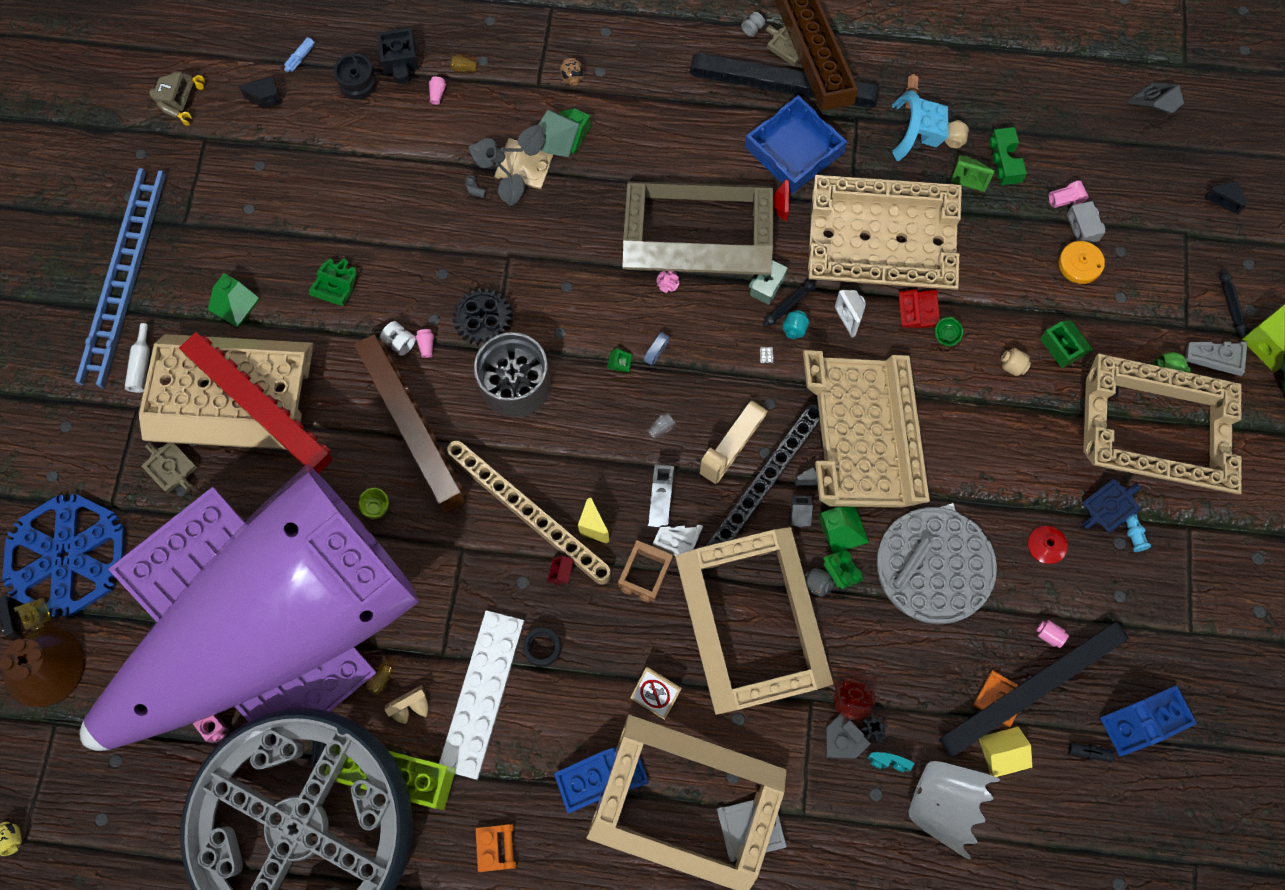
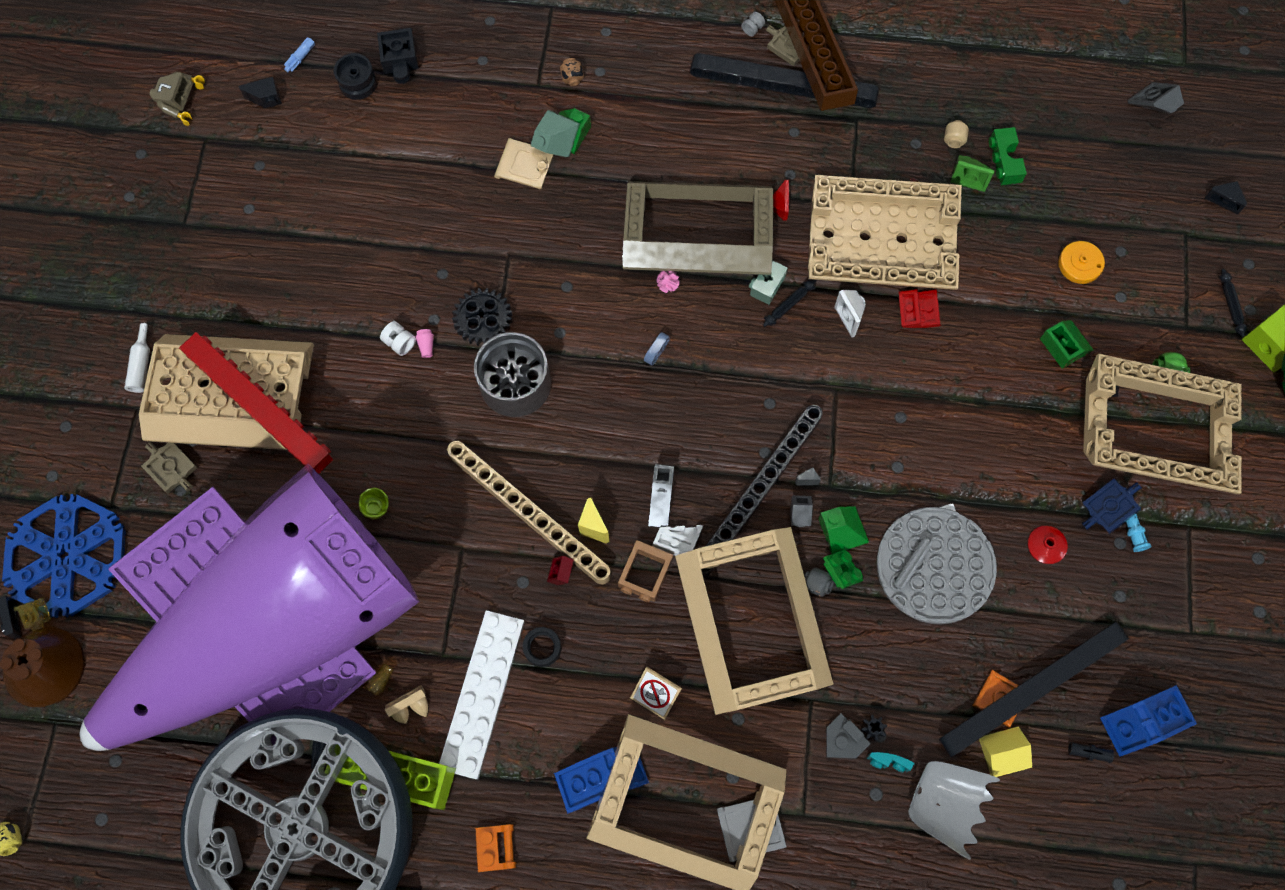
medium blue ladder [75,168,166,388] -> none
bright pink brick [193,714,229,743] -> none
green slope [208,273,260,328] -> none
green plate [309,258,356,307] -> none
reddish brown brick [354,334,466,514] -> none
bright pink cone [429,77,446,105] -> none
clear yellow cone [450,54,477,72] -> none
dark grey arm [465,175,487,198] -> none
dark grey plant [469,125,544,206] -> none
green slope [607,348,632,372] -> none
clear cone [647,412,676,439] -> none
tan beam [700,400,768,484] -> none
blue tile [745,95,847,194] -> none
sticker [760,347,773,363] -> none
teal head [782,310,810,339] -> none
tan slope [803,350,930,507] -> none
clear red cylinder [833,679,876,720] -> none
medium azure piece [892,90,949,161] -> none
nougat axle [905,74,919,109] -> none
green hair [934,317,963,347] -> none
tan head [1001,348,1031,376] -> none
bright pink brick [1036,620,1069,648] -> none
bright pink piece [1048,181,1089,208] -> none
light grey brick [1067,201,1105,243] -> none
light grey wing [1185,342,1247,376] -> none

